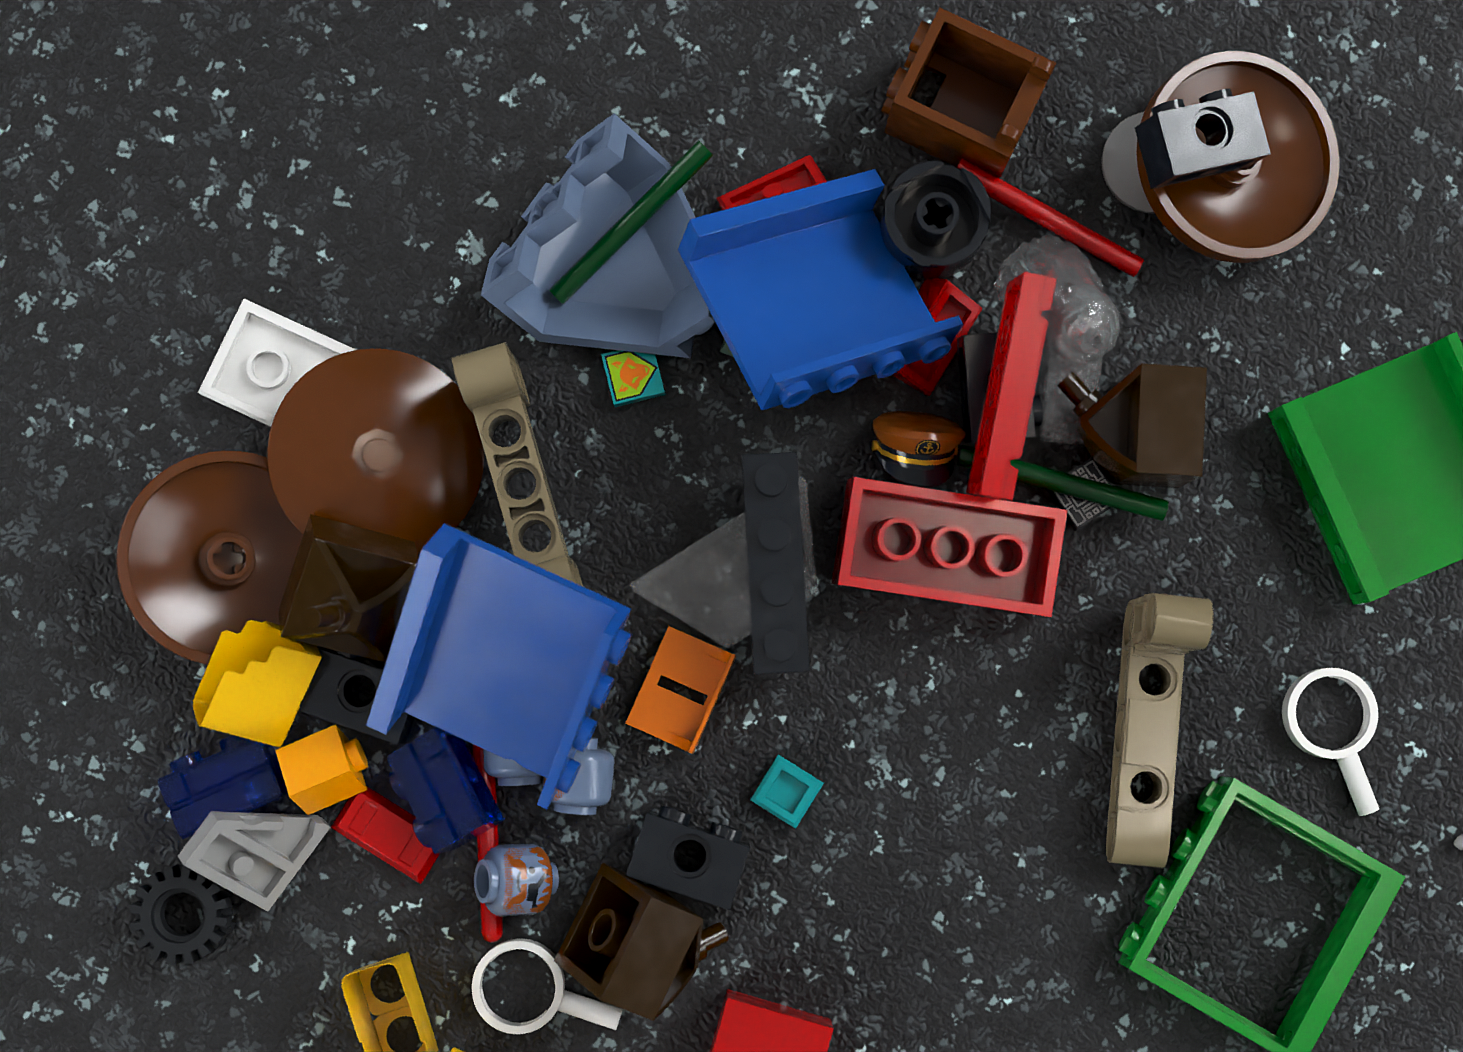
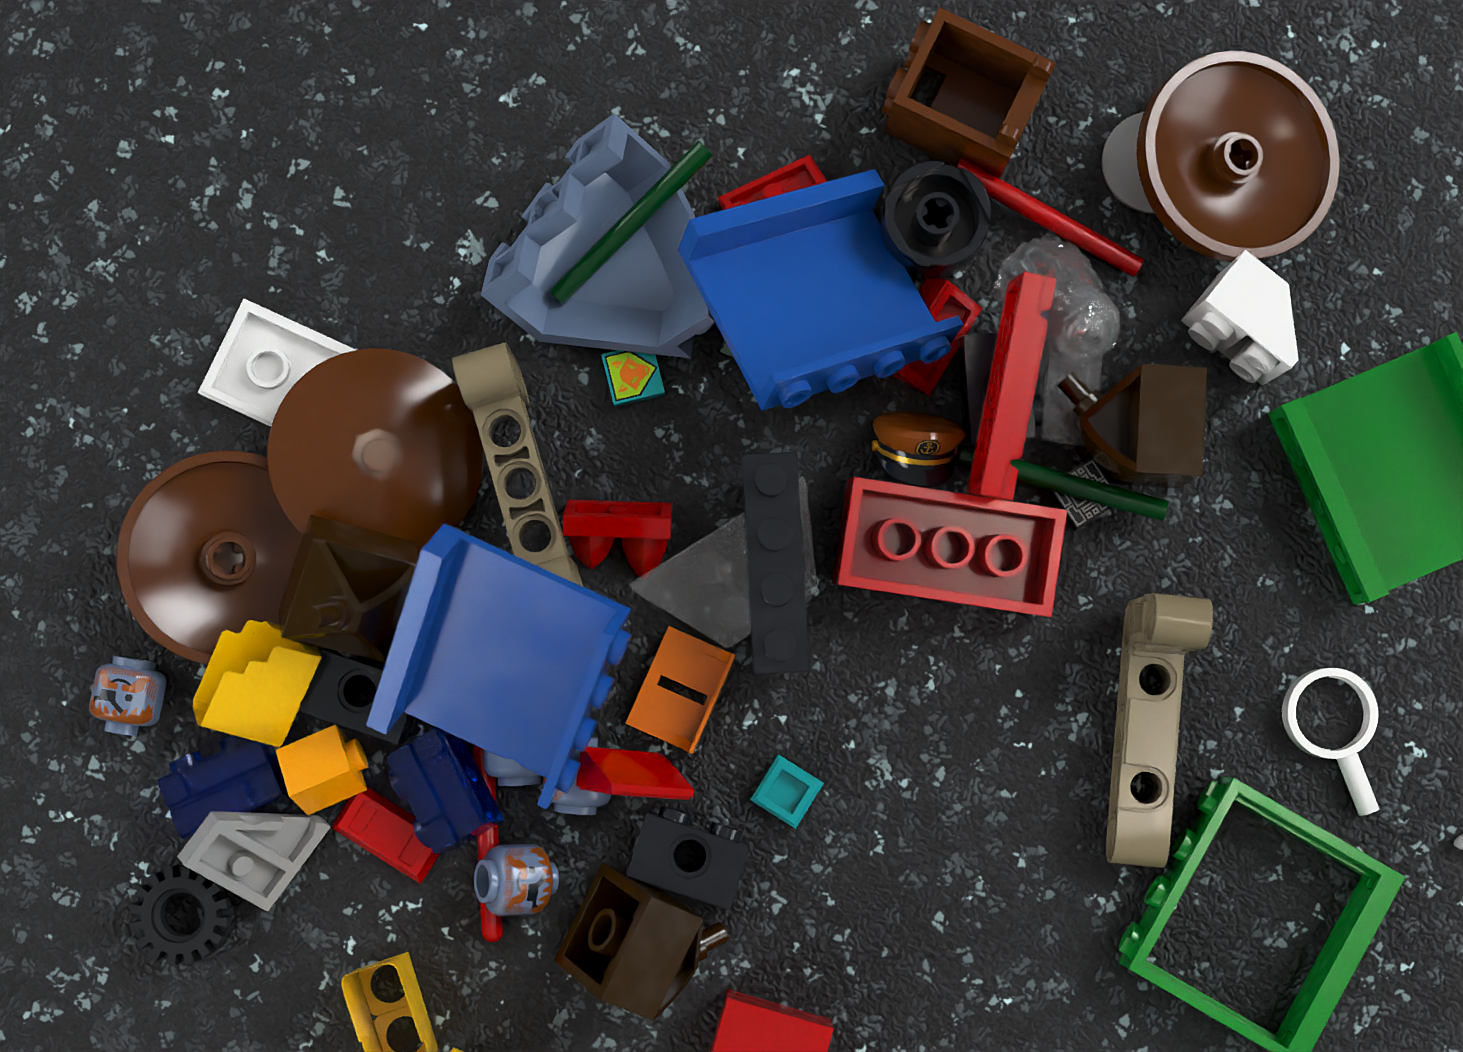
white piece [472,938,623,1034] -> none
brick [1135,89,1271,189] -> none
none -> sand blue head [89,656,167,736]
none -> red tile [563,499,673,581]
none -> red slope [576,747,694,800]
none -> white slope [1181,250,1298,386]

